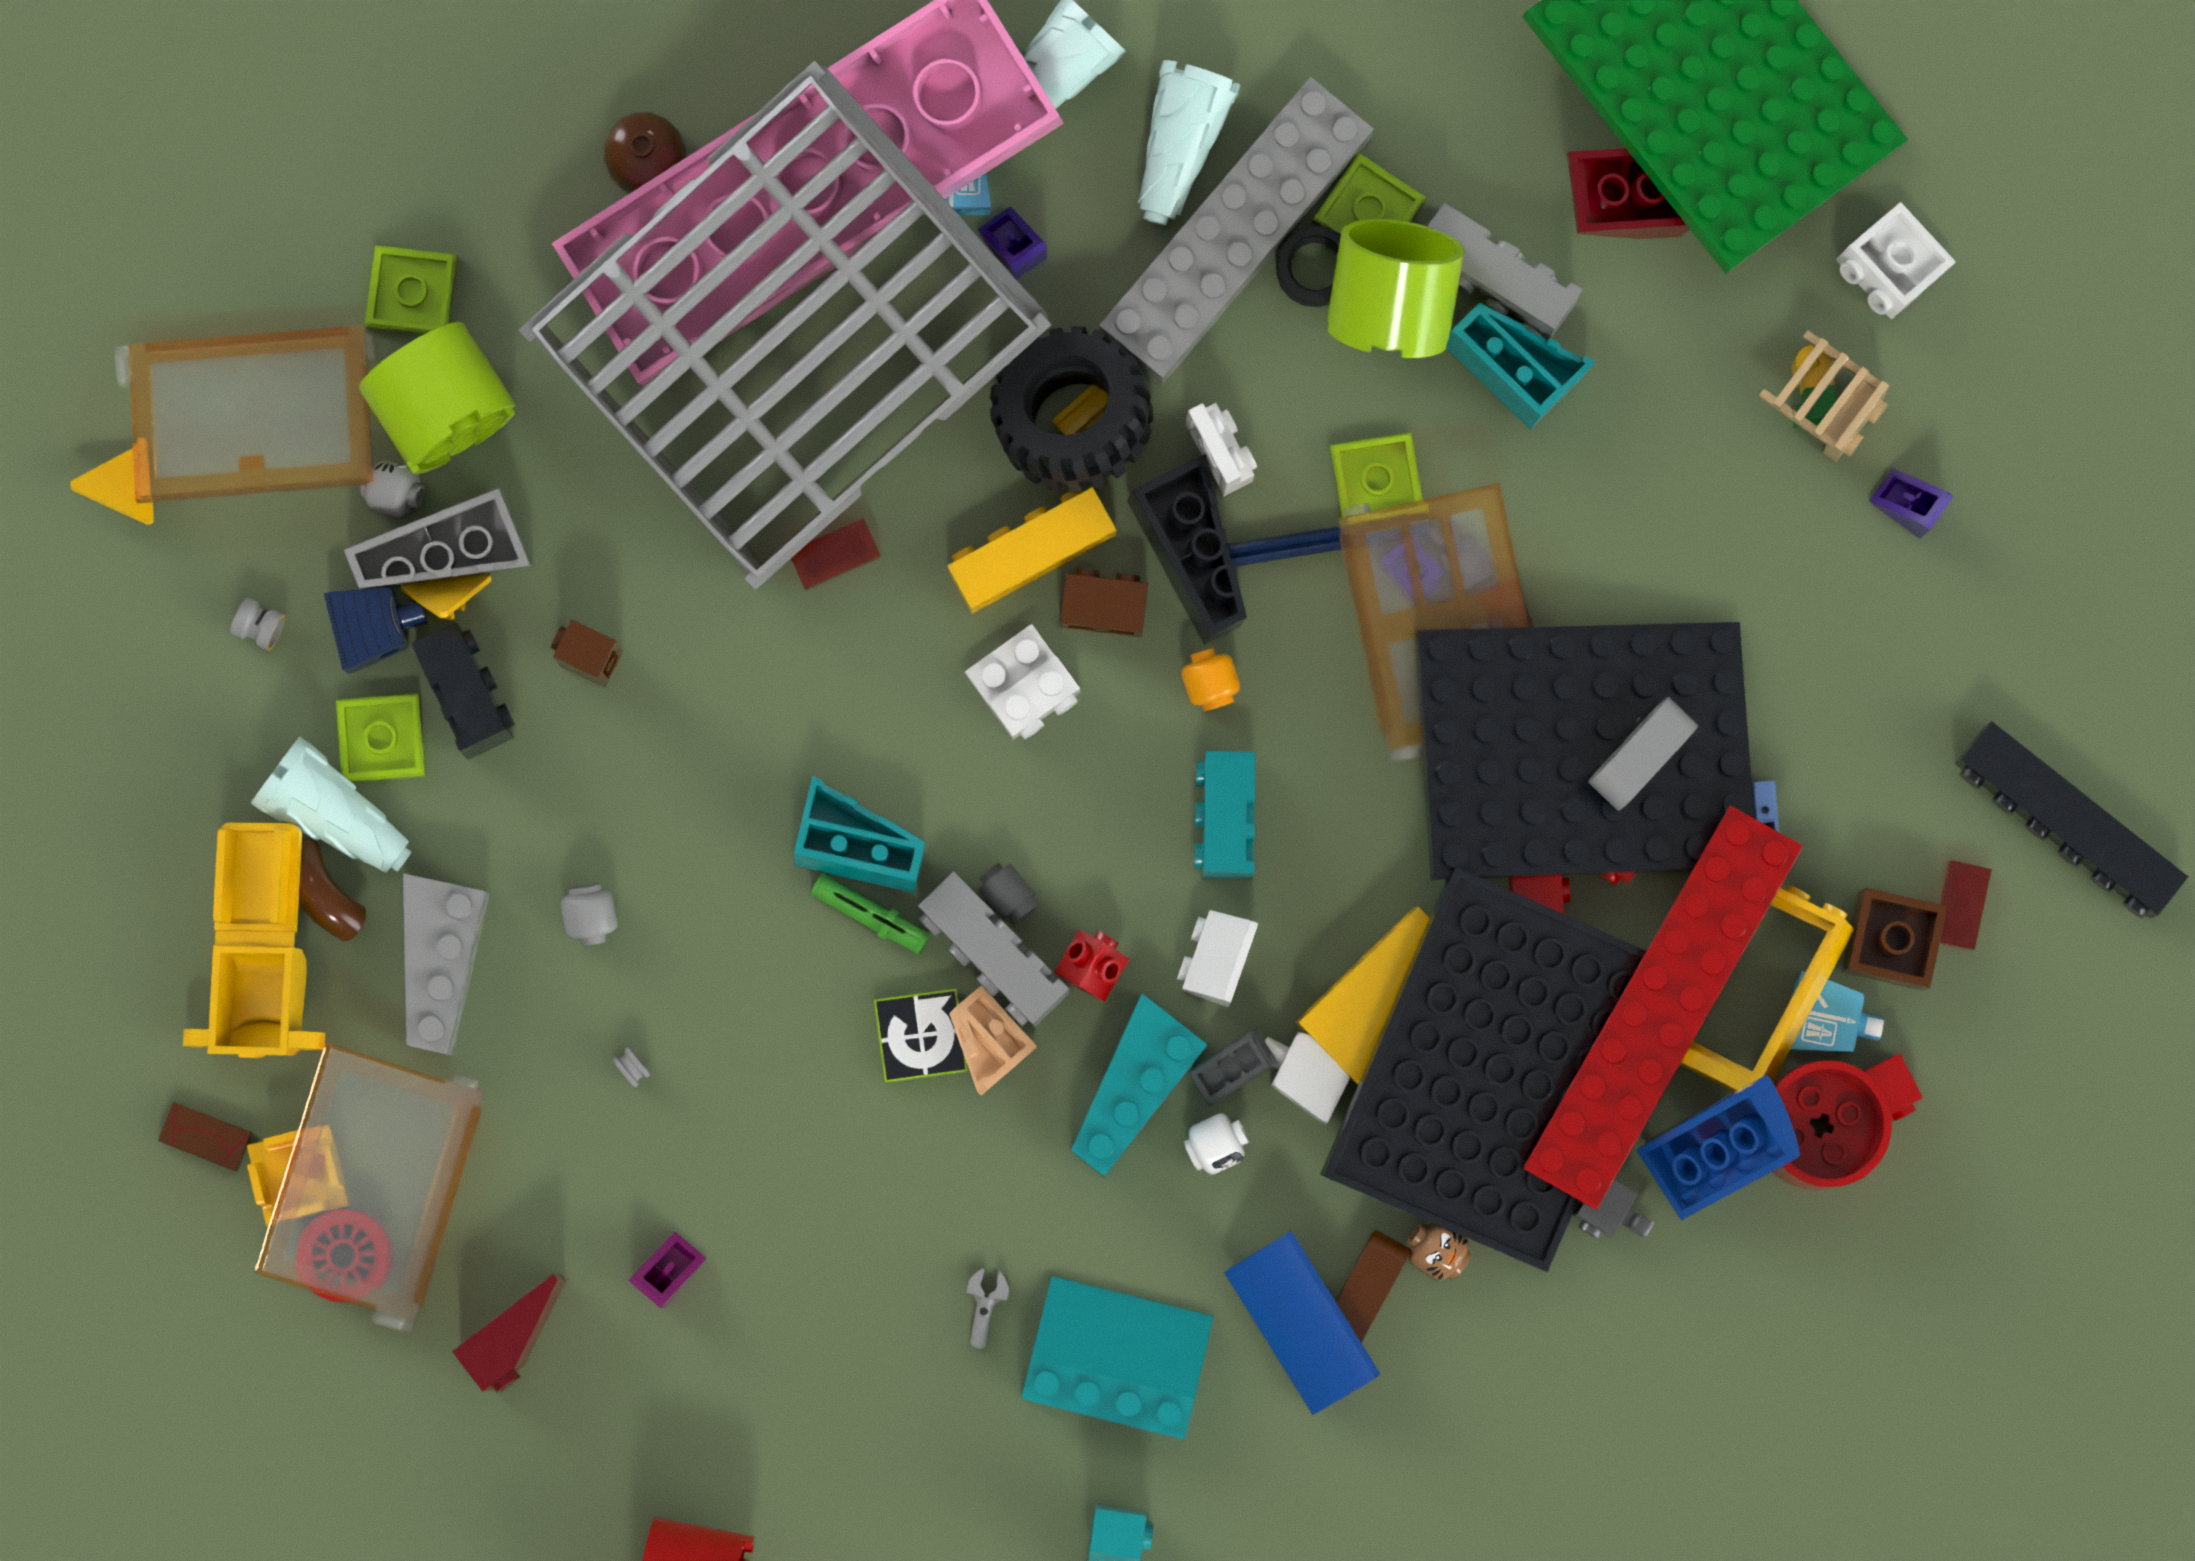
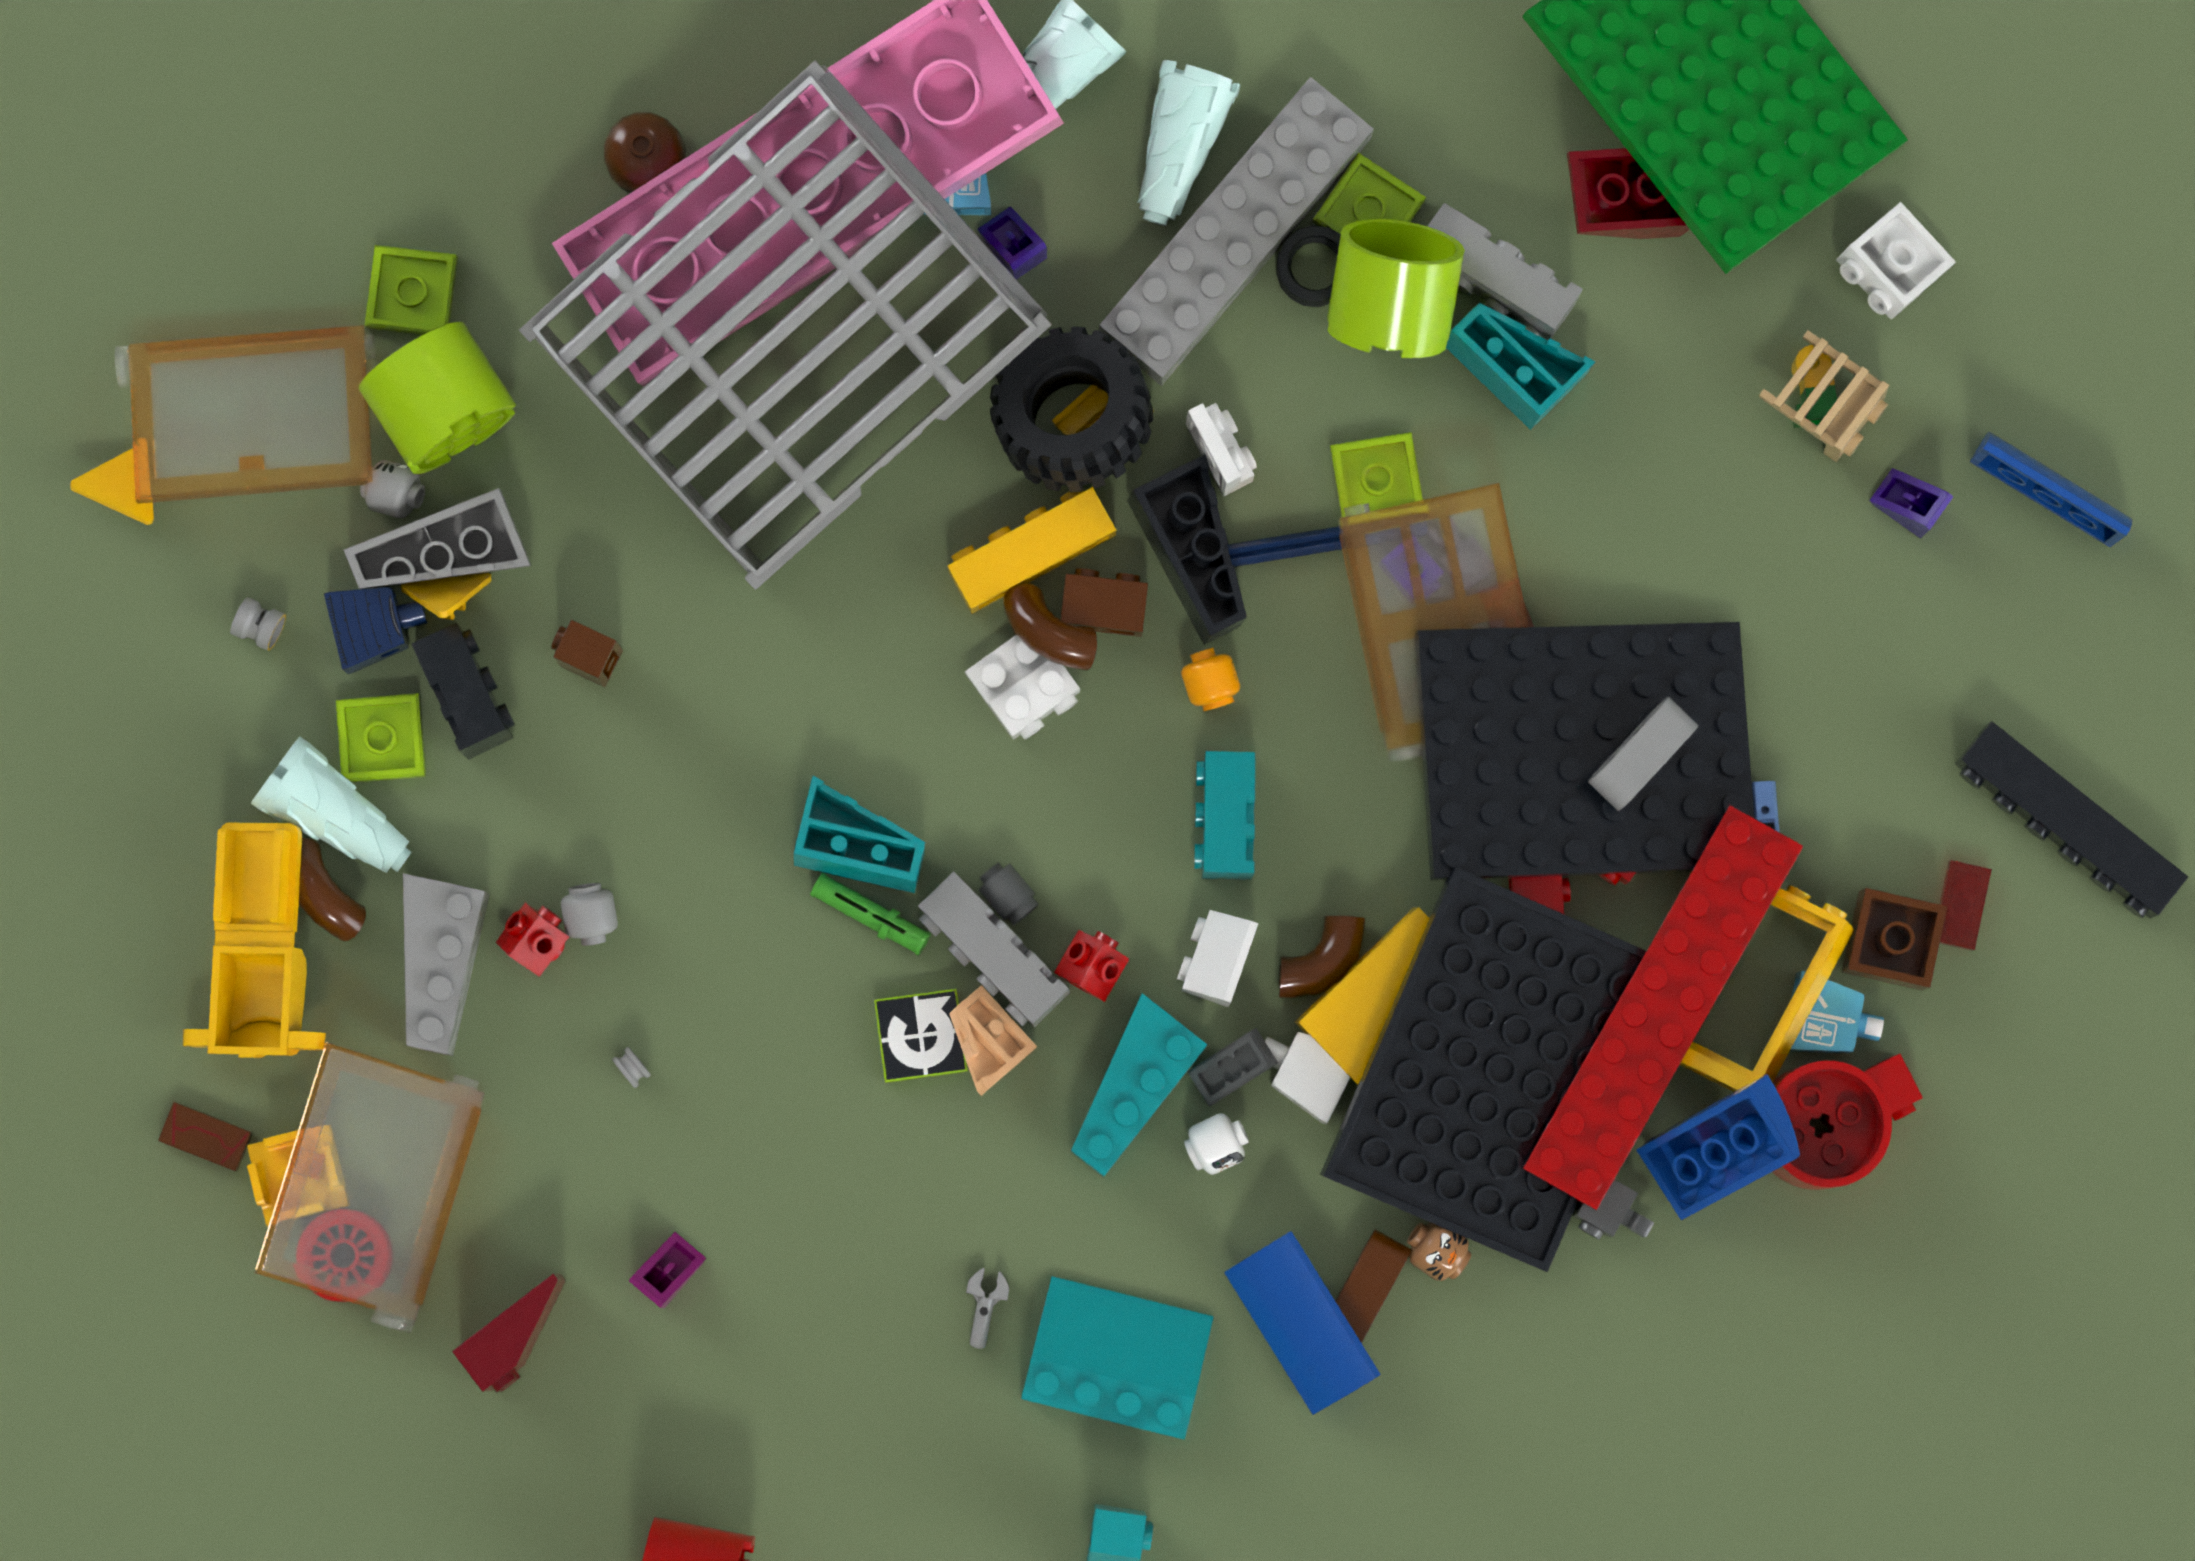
clear red plate [791,518,881,591] -> none
none -> red brick [495,902,569,977]
none -> reddish brown cylinder [1003,584,1097,671]
none -> reddish brown cylinder [1279,916,1365,998]
none -> blue slope [1970,432,2133,547]

